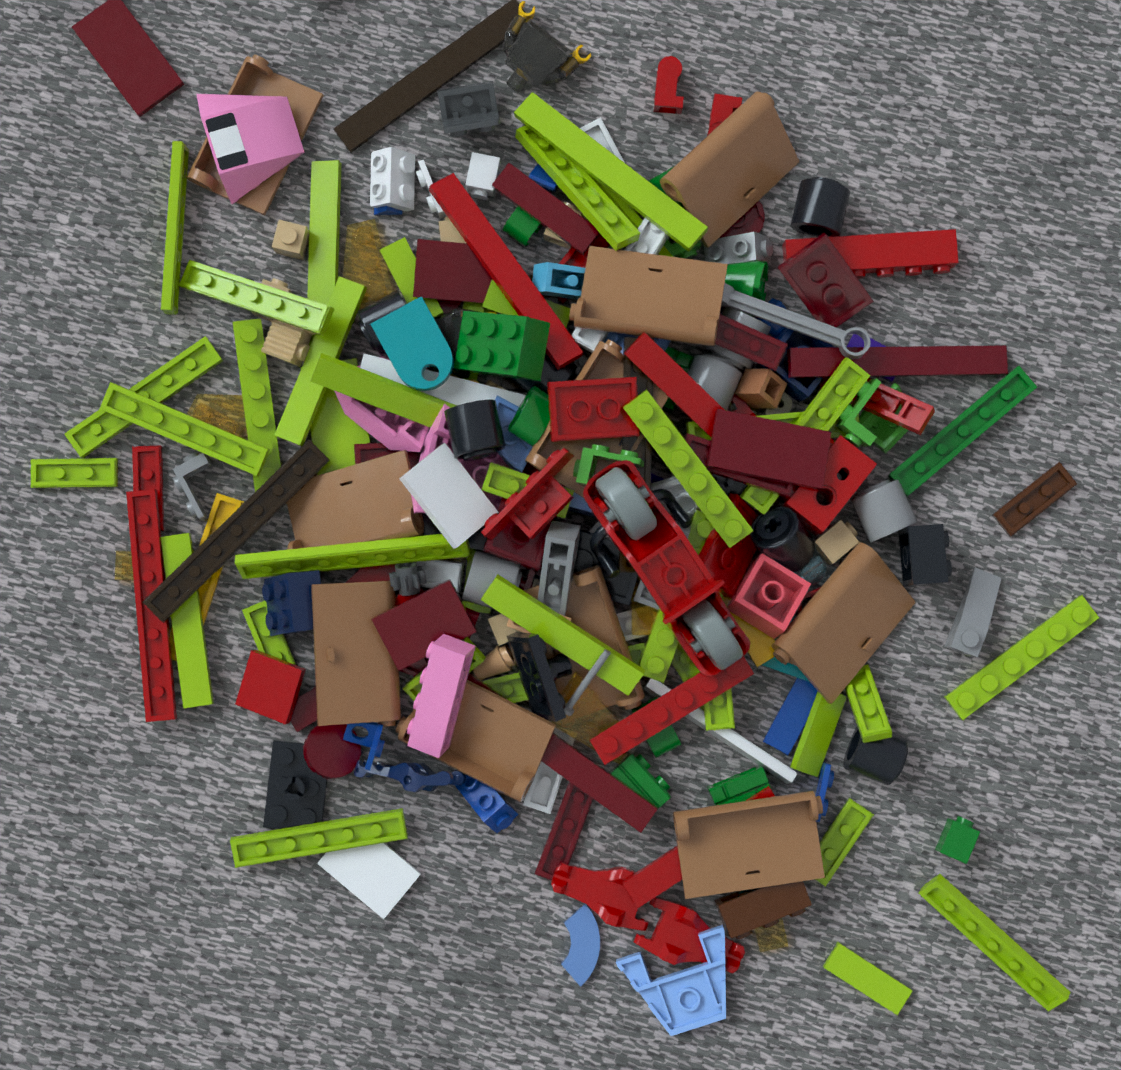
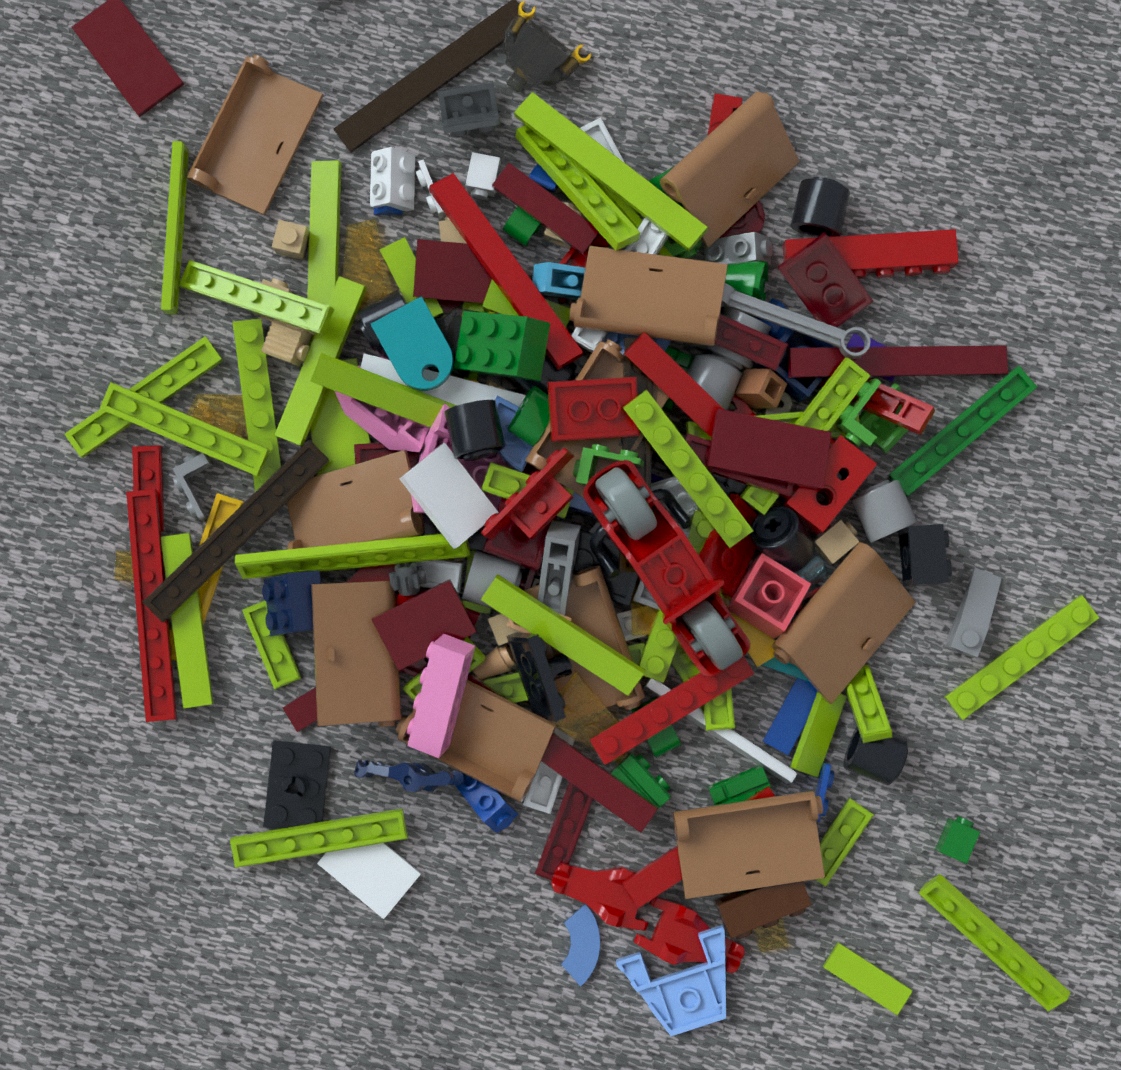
lime tile [31,458,118,488] -> none
bright pink wedge [196,94,305,205] -> none
red tile [235,650,306,725] -> none
dark red tile [303,724,361,779] -> none
blue bracket [343,722,385,771] -> none
light grey piece [564,649,611,716] -> none
red leg [653,56,684,114] -> none
reddish brown tile [992,462,1077,537] -> none

